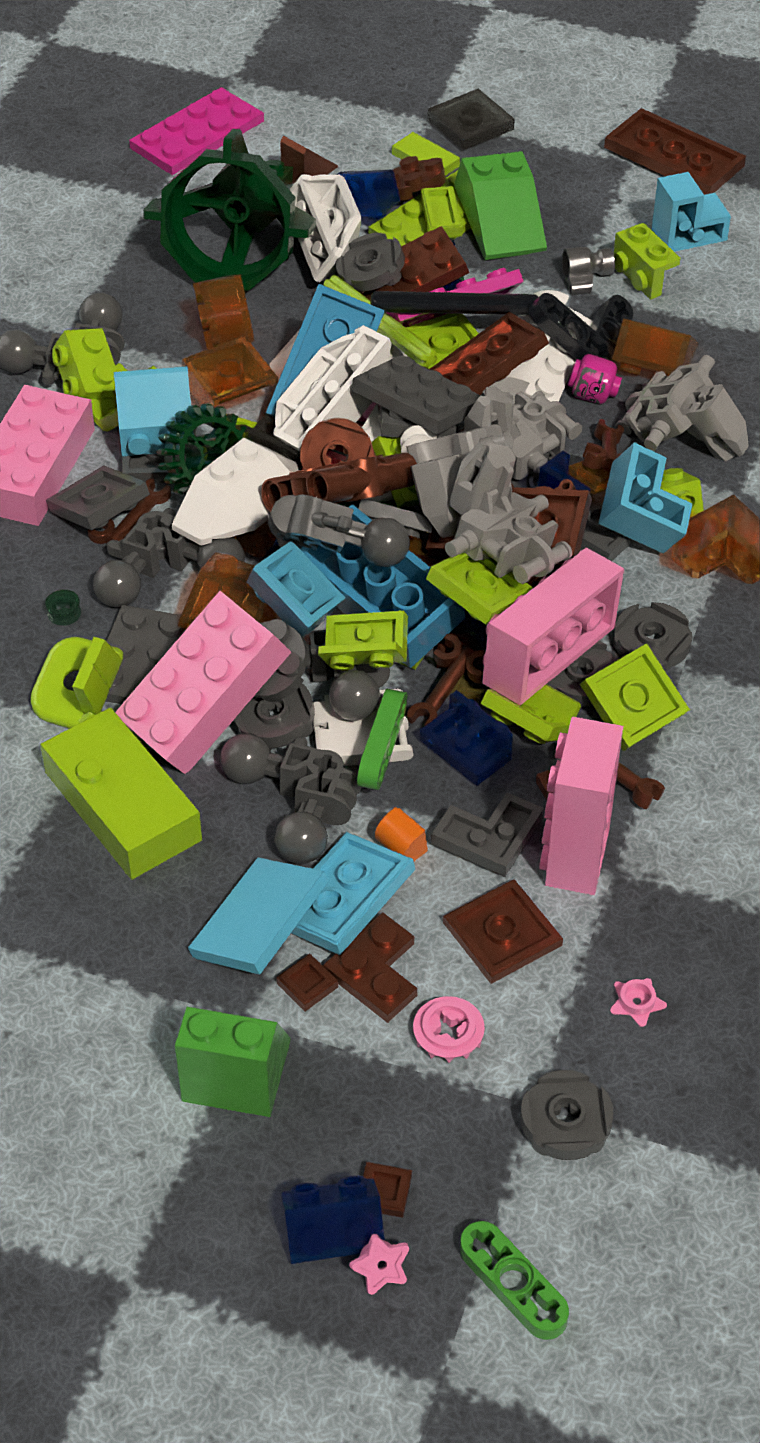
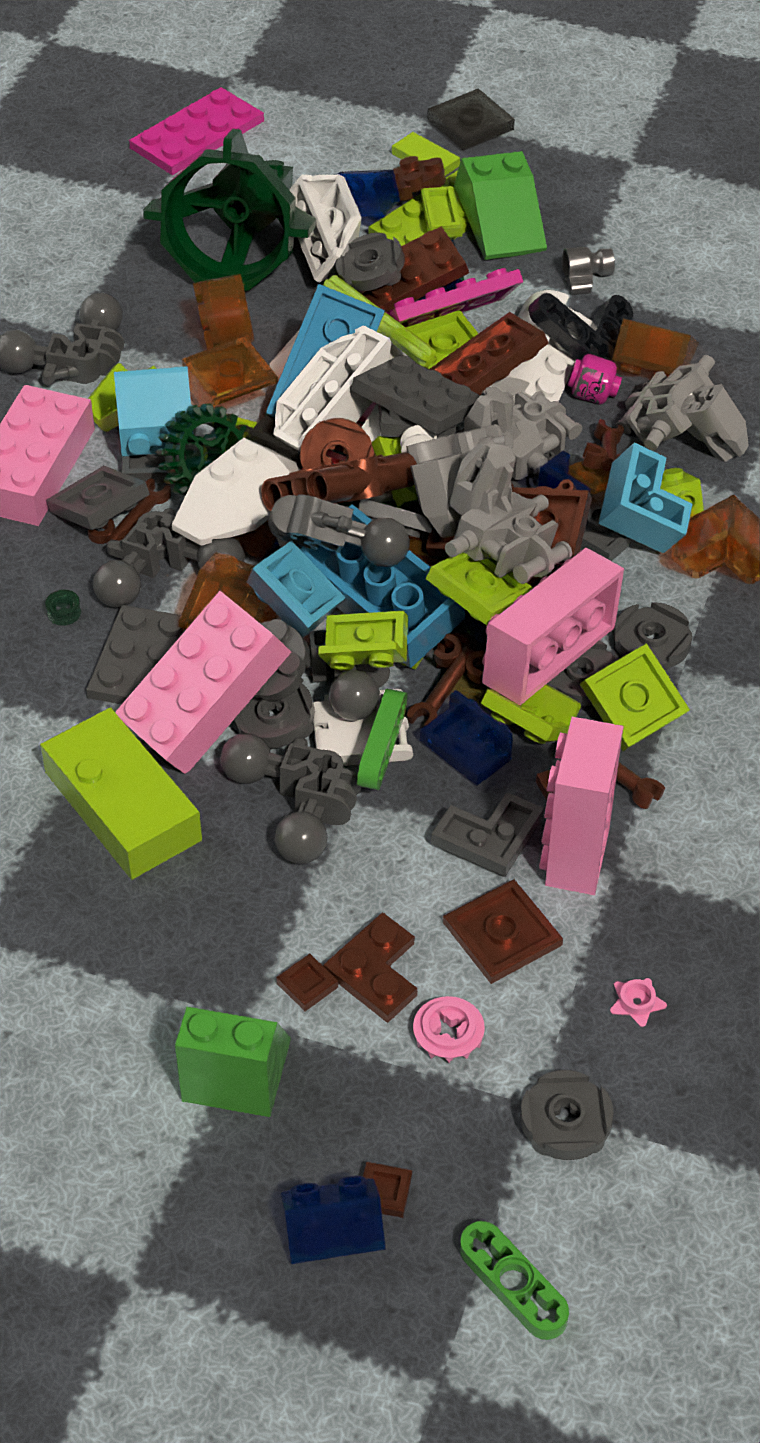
lime piece [31,637,123,729] -> none
lime bracket [52,328,117,399] -> none
medium azure tile [188,857,329,975] -> none
copper slope [280,136,338,184] -> none
medium azure tile [291,832,415,955] -> none
bright pink plate [349,1234,409,1295] -> none
black axle [370,291,538,315] -> none
orange brick [375,807,428,861] -> none
copper plate [604,108,746,195] -> none
lime bracket [614,223,681,300] -> none
medium azure brick [652,172,731,252] -> none

